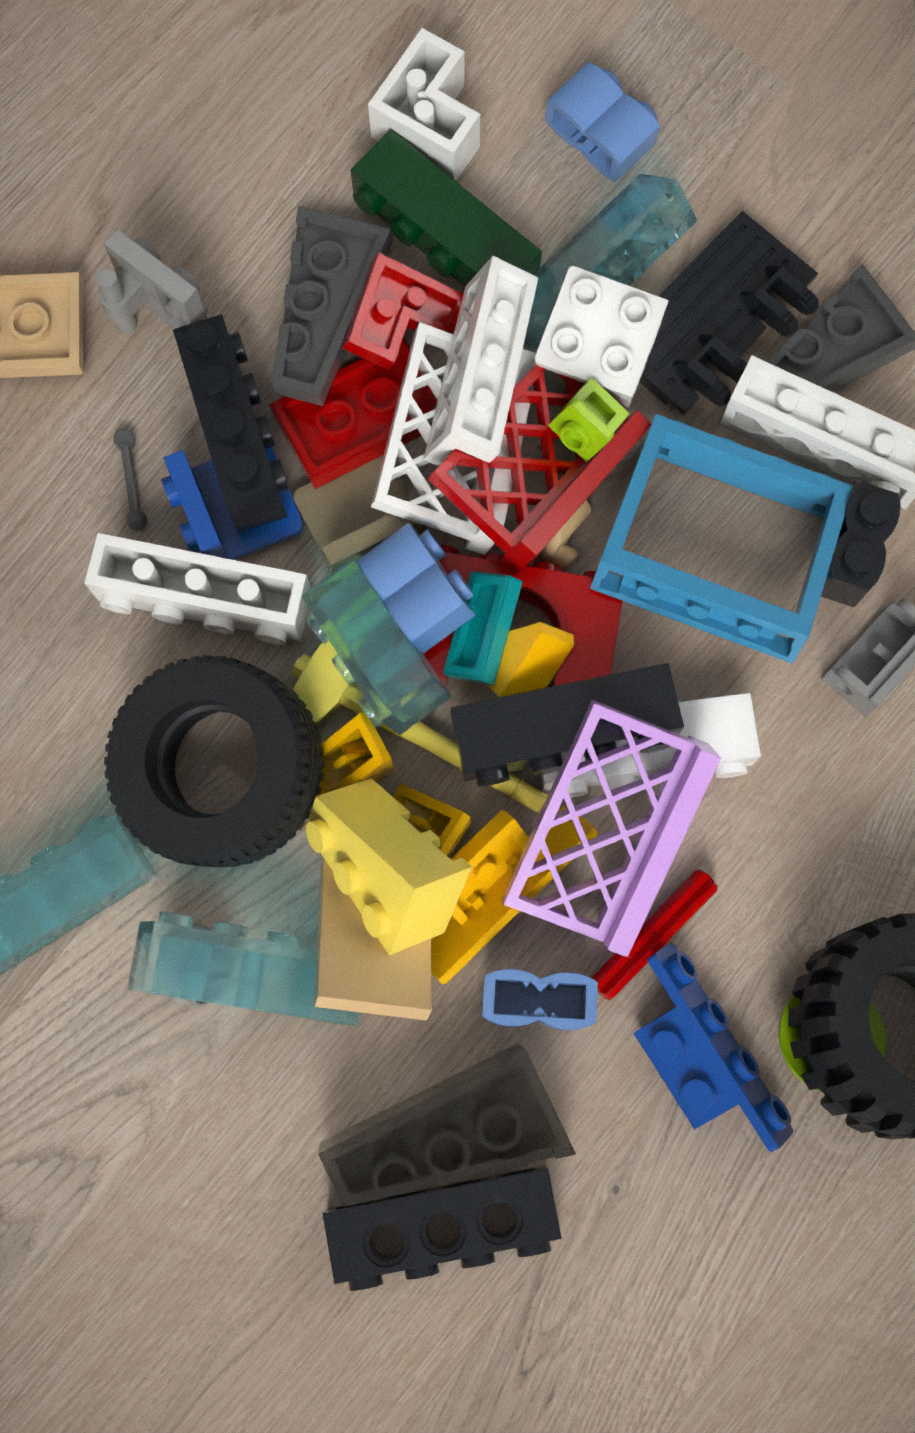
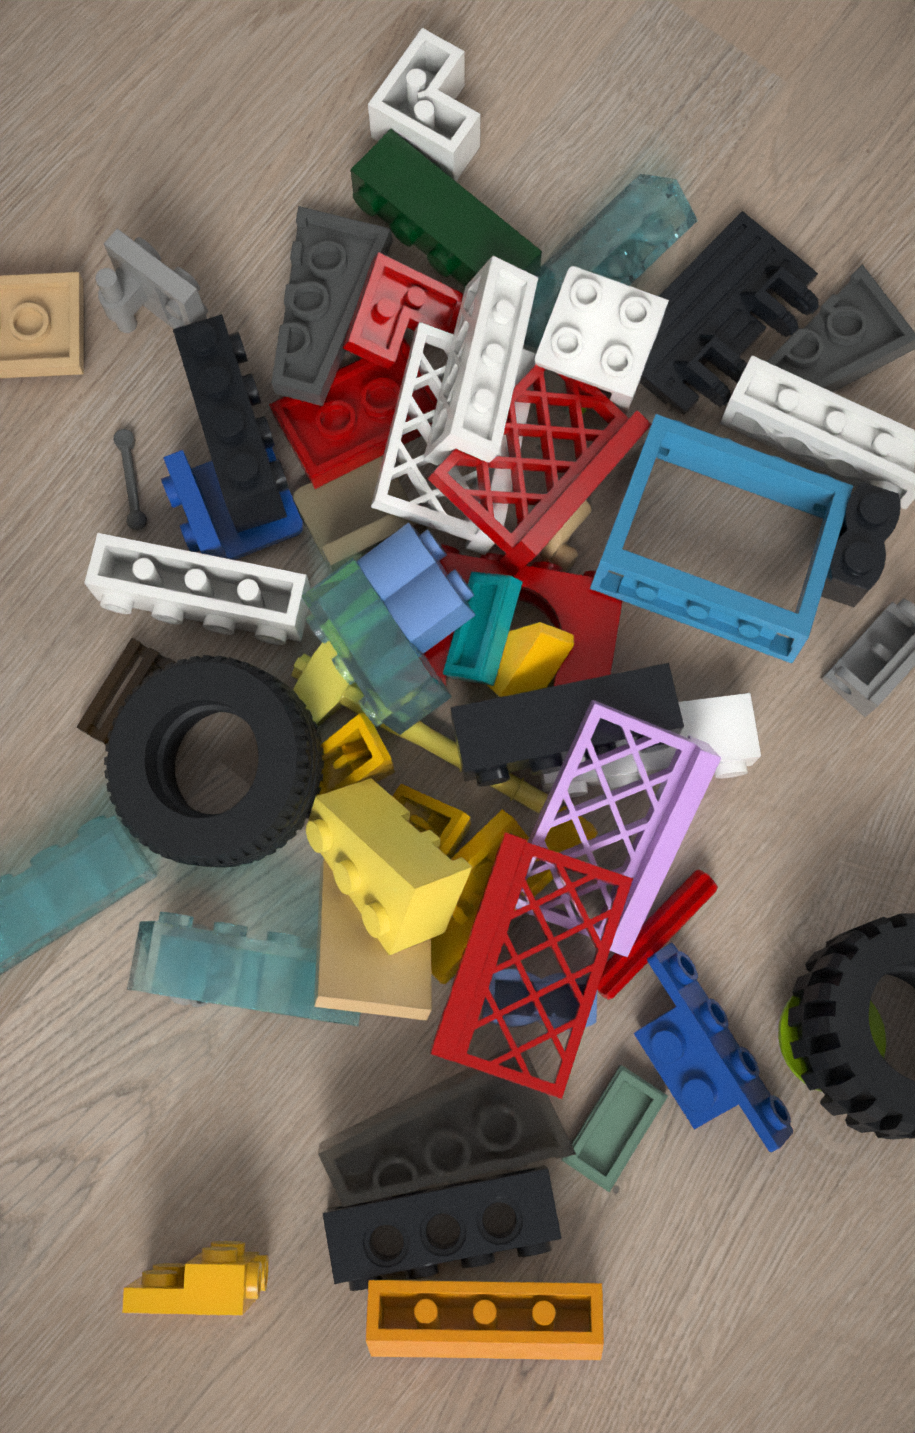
medium blue brick [545,62,660,182] -> none
lime bracket [548,377,630,462] -> none
none -> dark brown tile [77,638,177,745]
none -> yellow plate [122,1241,269,1315]
none -> light orange brick [366,1280,604,1360]
none -> red fence [430,832,633,1099]
none -> sand green tile [561,1065,668,1192]

